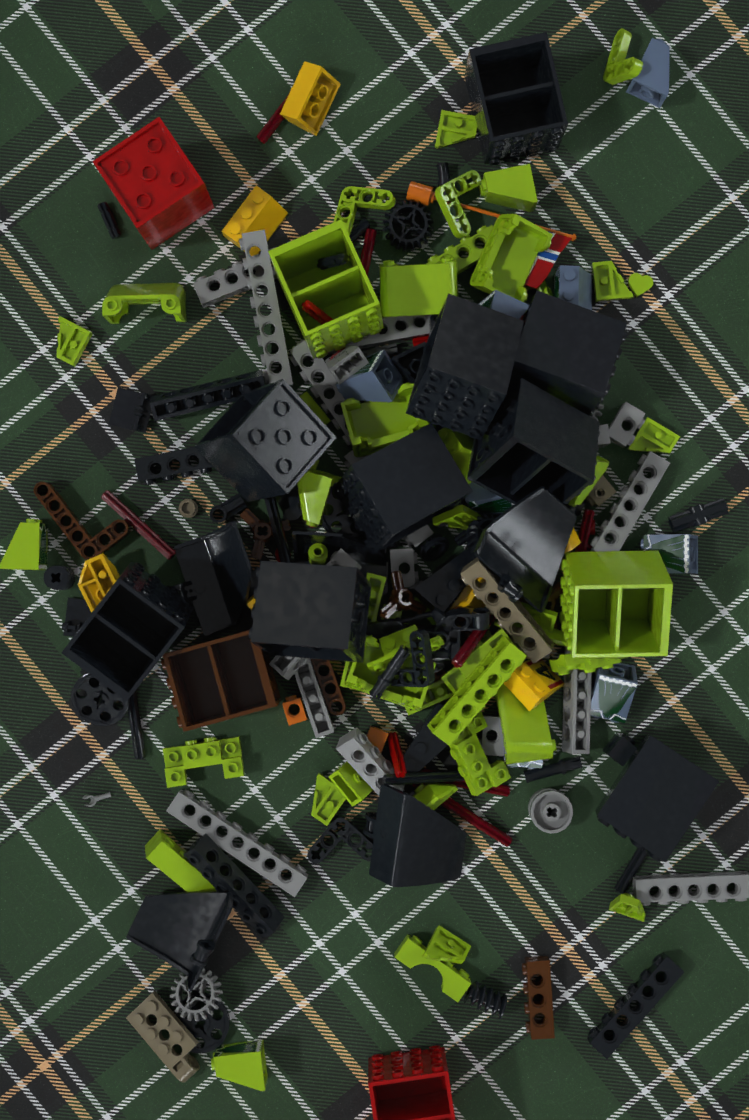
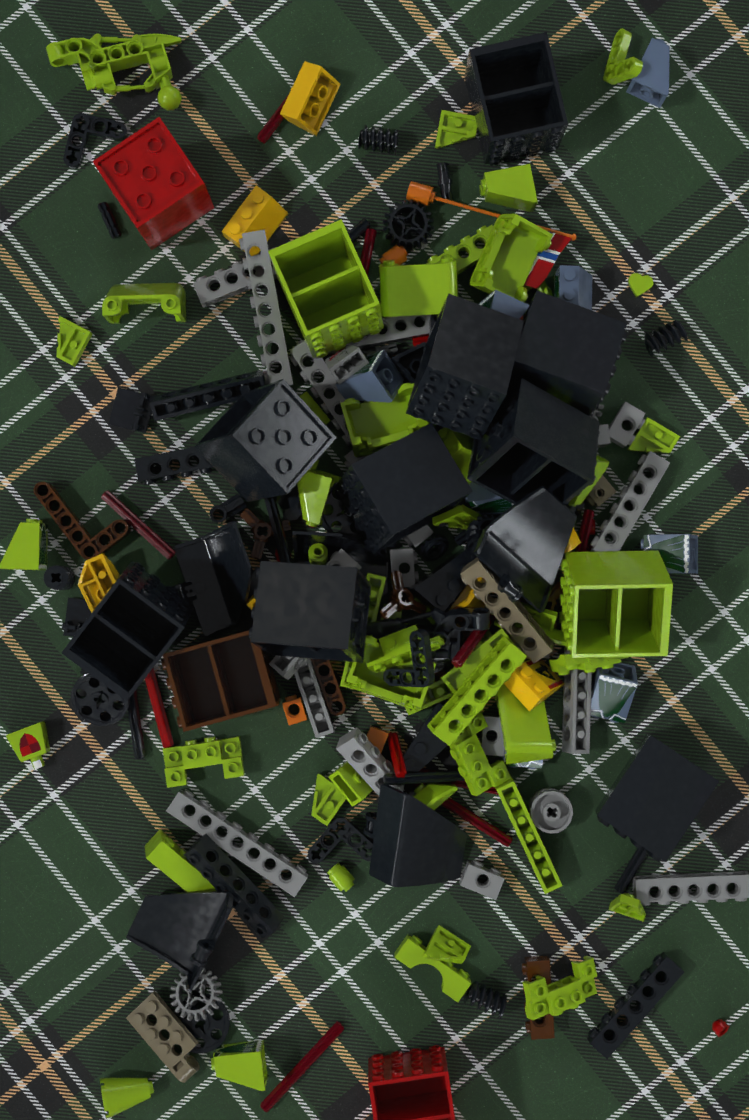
light grey hand [83,792,111,807] -> none
dark tan plate [179,499,198,518] -> none
red axle [301,300,334,325] -> none
black axle [317,252,349,270] -> none
lime beam [333,186,395,236] -> none
black pin [369,645,411,699] -> none
lime beam [435,170,481,239] -> none
black pin [524,756,583,783] -> none
lime wing [591,261,633,302] -> none
black brick [602,733,638,766] -> none
black piece [668,498,728,532] -> none
none -> lime torso [6,721,50,770]
none -> lime piece [46,34,182,111]
none -> black beam [63,113,128,169]
none -> lime cone [100,1078,154,1119]
none -> red axle [145,667,174,748]
none -> dark red axle [260,1021,344,1112]
none -> lime brick [327,862,355,892]
none -> black piece [358,125,399,155]
none -> orange brick [379,244,408,265]
none -> light grey brick [459,860,505,900]
none -> lime brick [495,777,562,894]
none -> lime bracket [522,956,597,1020]
none -> black piece [644,320,688,357]
none -> red hinge [712,1019,729,1037]

